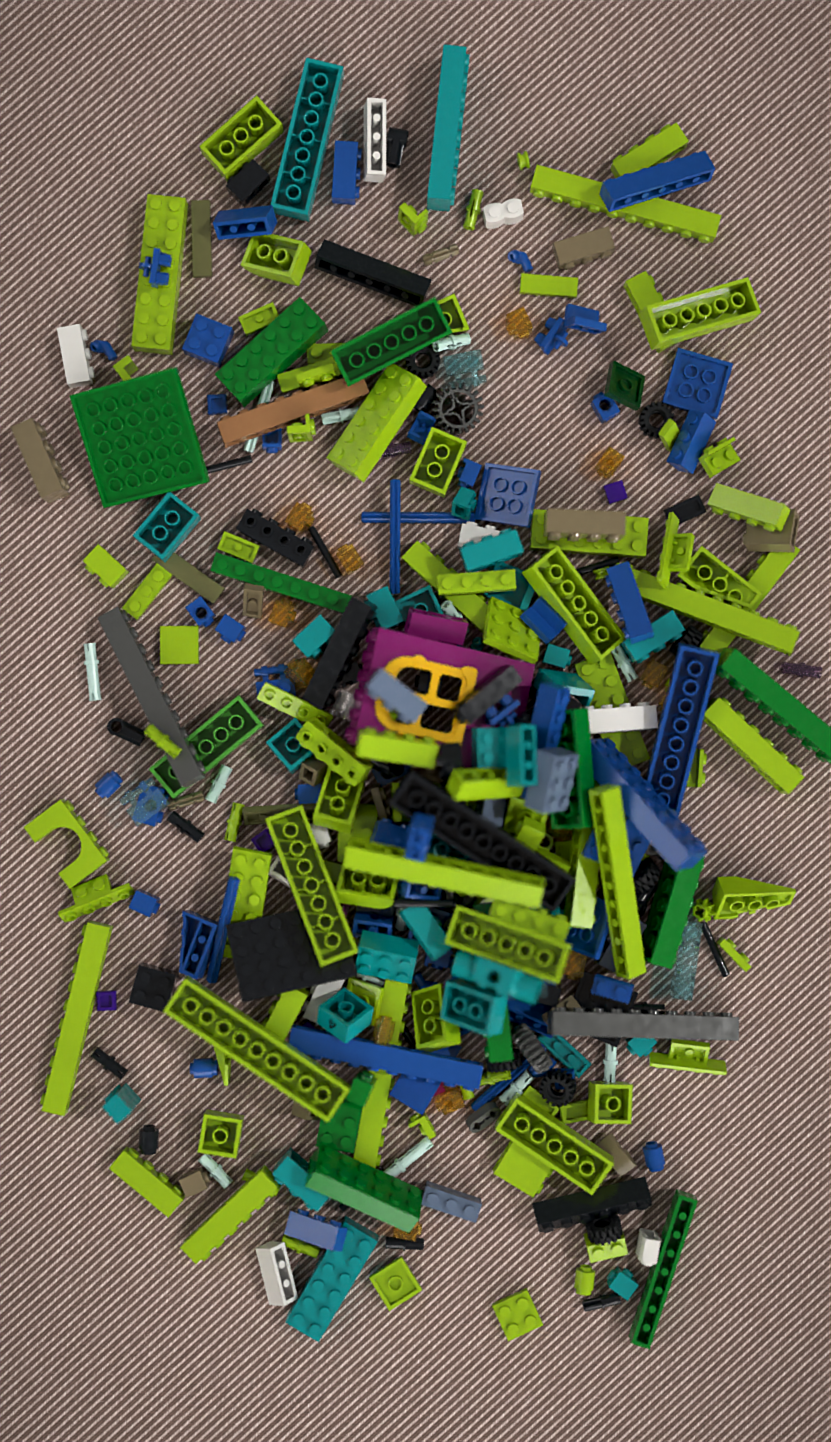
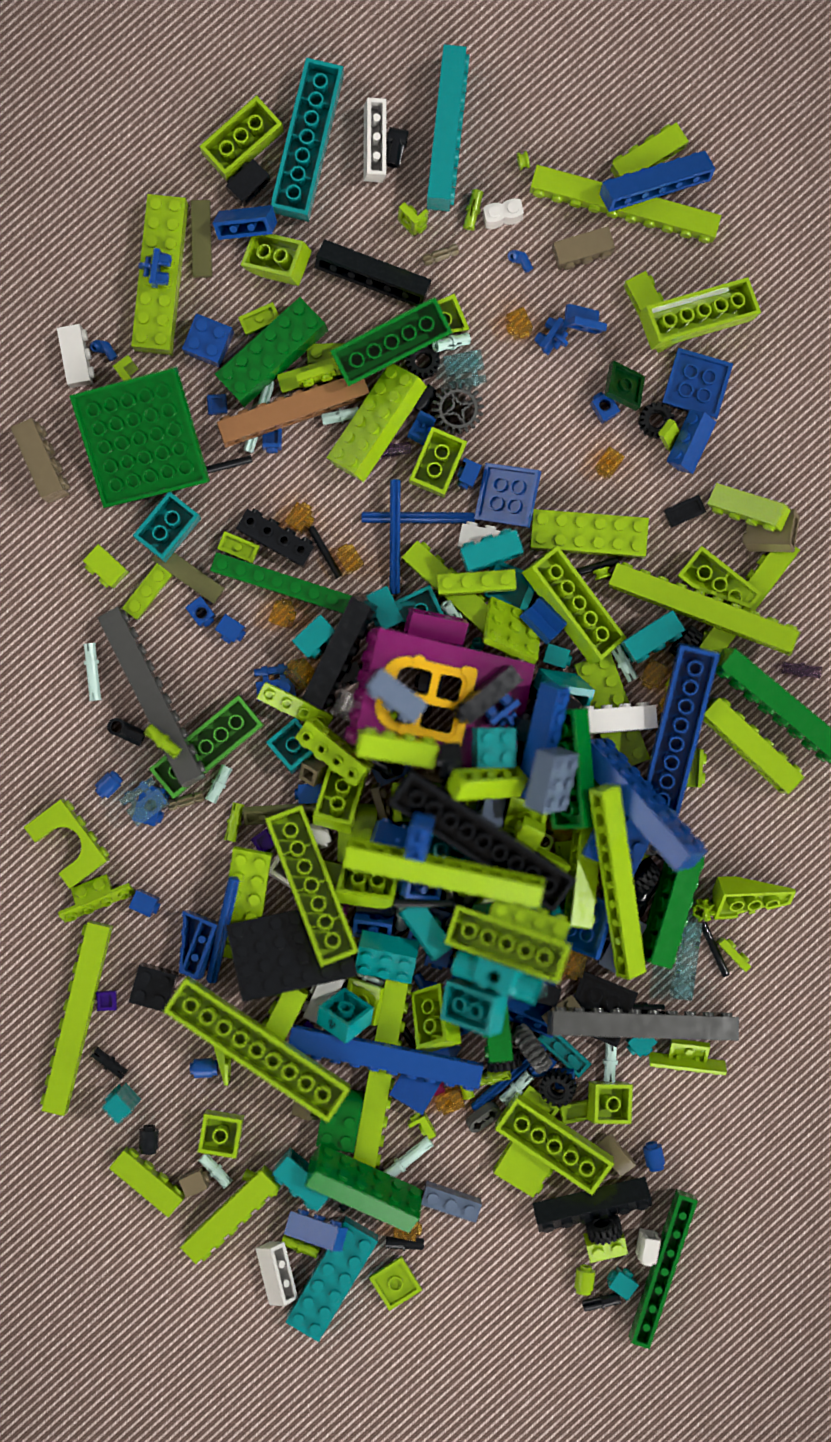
lime tile [160,626,199,665] -> none
black pin [167,811,205,843] -> none
dark tan plate [242,583,264,619] -> none
lime bracket [287,413,316,443] -> none
blue brick [332,140,362,205] -> none
green brick [346,1071,377,1107] -> none
clear yellow brick [373,1015,395,1046] -> none
teal brick [451,486,477,521] -> none
lime plate [492,1288,543,1341] -> none
teal brick [505,724,537,787] -> none
lime tile [519,273,578,298] -> none
dark tan brick [543,508,626,543] -> none
blue brick [591,974,635,1004] -> none
dark purple tile [603,480,628,505] -> none
blue brick [604,561,654,644] -> none
lime bracket [656,512,695,589] -> none
lime bracket [698,437,740,478] -> none

